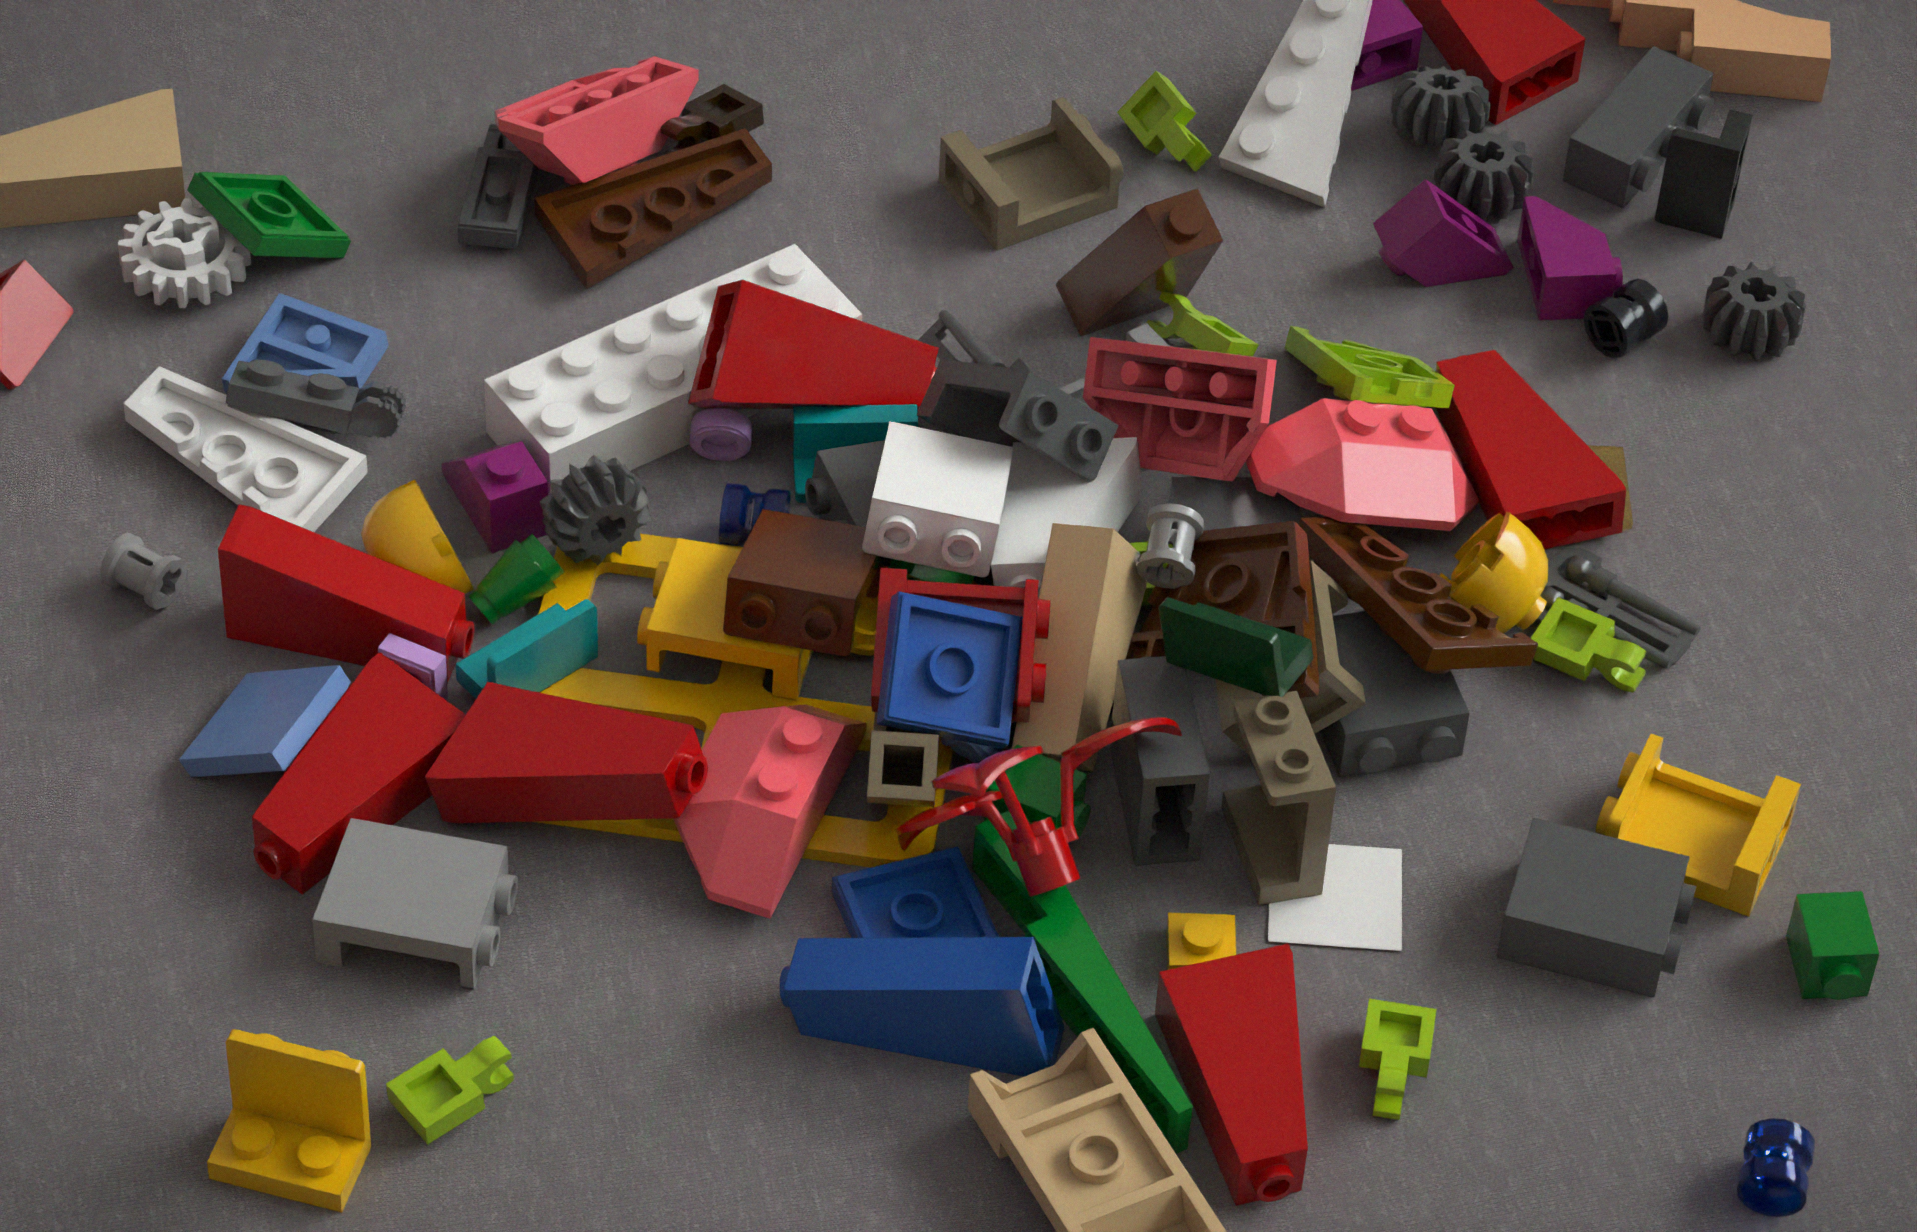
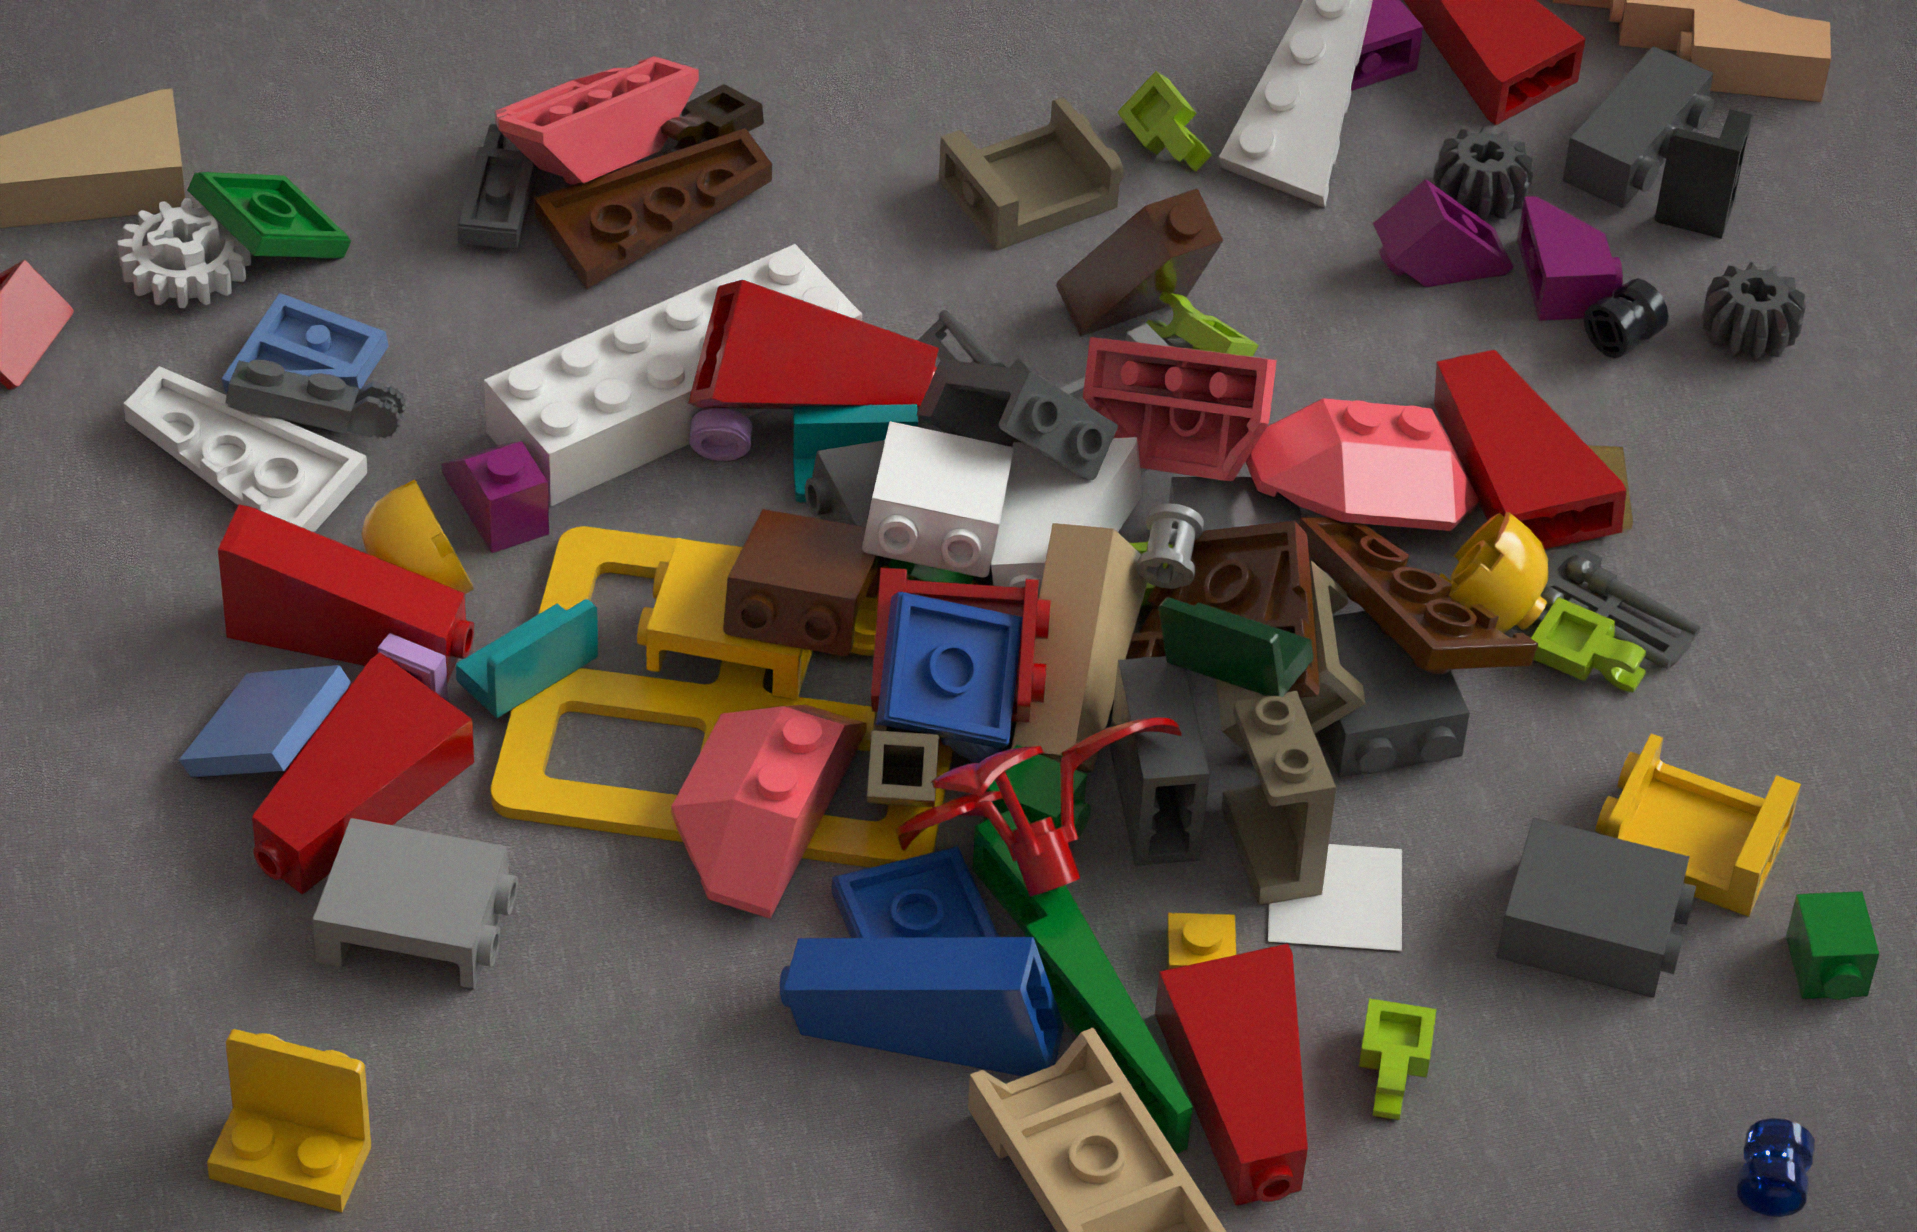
light grey bush [100,532,187,610] -> none
lime plate [386,1036,514,1145] -> none
red slope [425,682,708,823] -> none
green cone [468,534,565,625] -> none
dark grey gear [539,455,652,565] -> none
clear blue wheel [719,483,791,546] -> none
lime wing [1284,326,1455,408] -> none
dark grey gear [1391,66,1490,150] -> none

